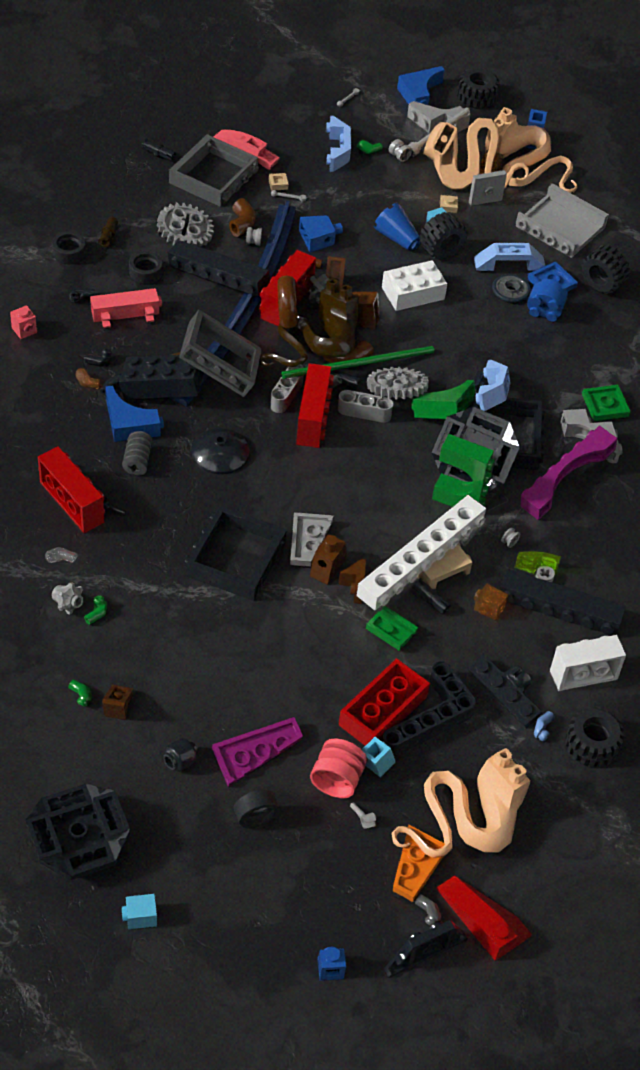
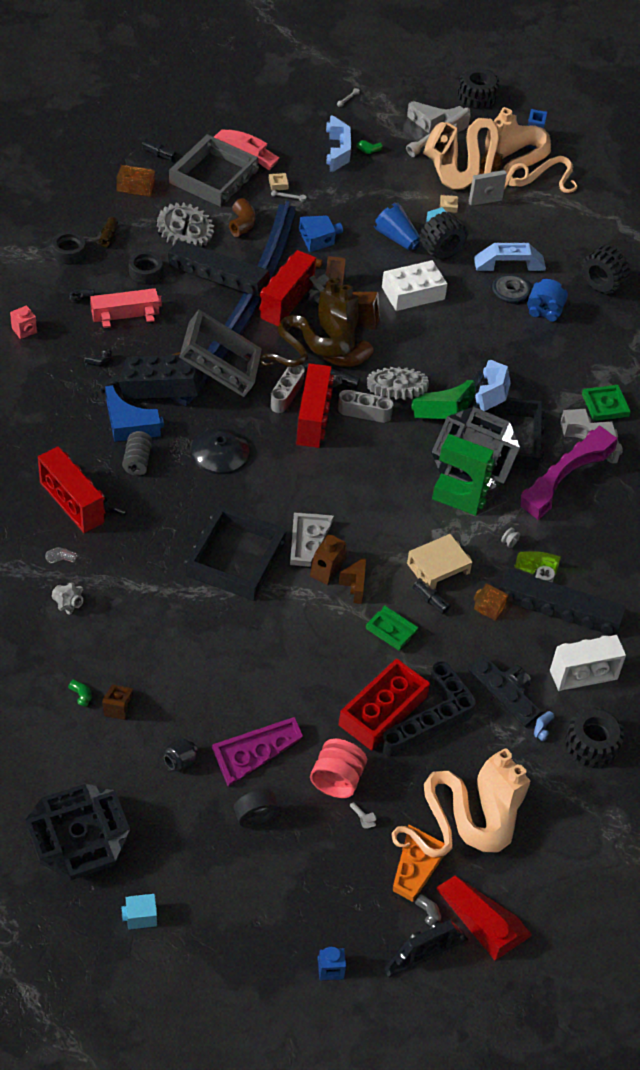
clear orange arm [75,368,100,389] -> none
green arm [84,596,107,625] -> none
light grey wheel [246,227,262,246] -> none
reddish brown cylinder [277,276,298,328] -> none
green piece [282,346,434,379] -> none
white brick [357,495,486,610] -> none
medium azure brick [362,737,395,777] -> none
light grey wheel [389,139,412,162] -> none
blue arch [397,66,444,105] -> none
light grey panel [516,183,609,258] -> none
blue plate [527,261,578,292] -> none
none -> clear orange brick [116,165,155,197]

